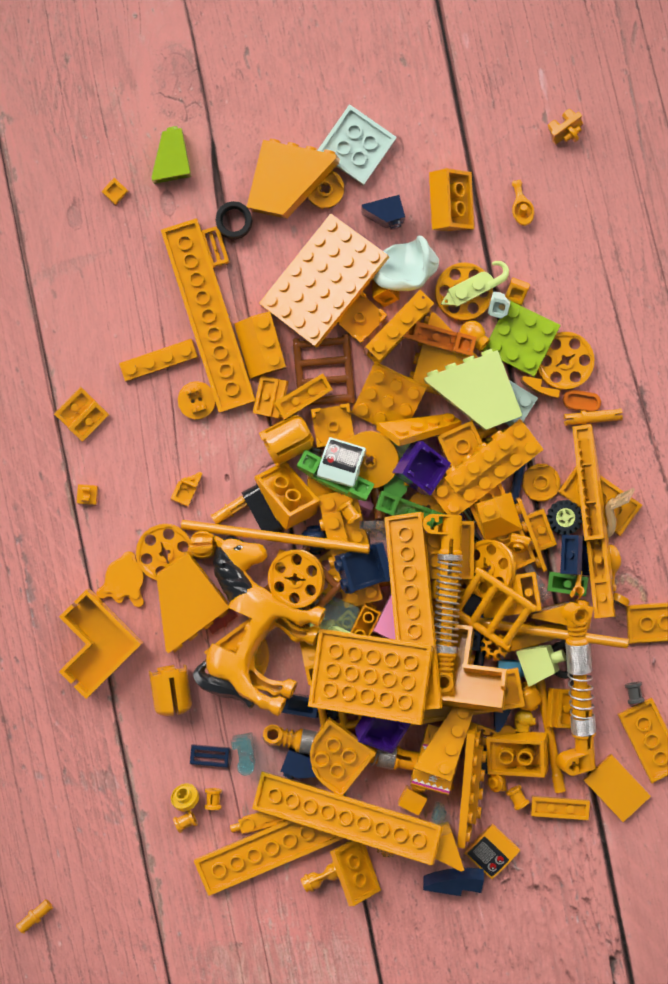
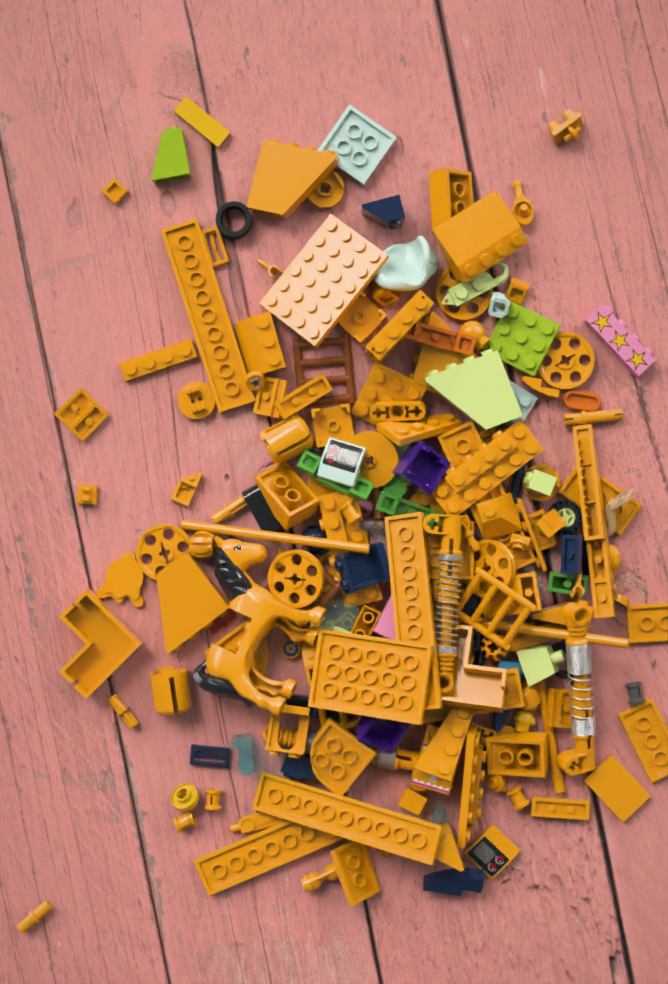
none -> light orange axle [107,694,139,729]
none -> yellow tile [174,96,231,148]
none -> light orange tile [245,371,265,391]
none -> light orange hand [257,259,283,279]
none -> light orange panel [264,705,311,759]
none -> tile [281,638,300,658]
none -> light orange beam [370,401,426,422]
none -> light orange slope [432,190,528,283]
none -> light orange piece [462,515,480,552]
none -> yellowish green brick [523,469,557,496]
none -> light orange panel [536,508,567,538]
none -> bright pink brick [583,304,655,377]

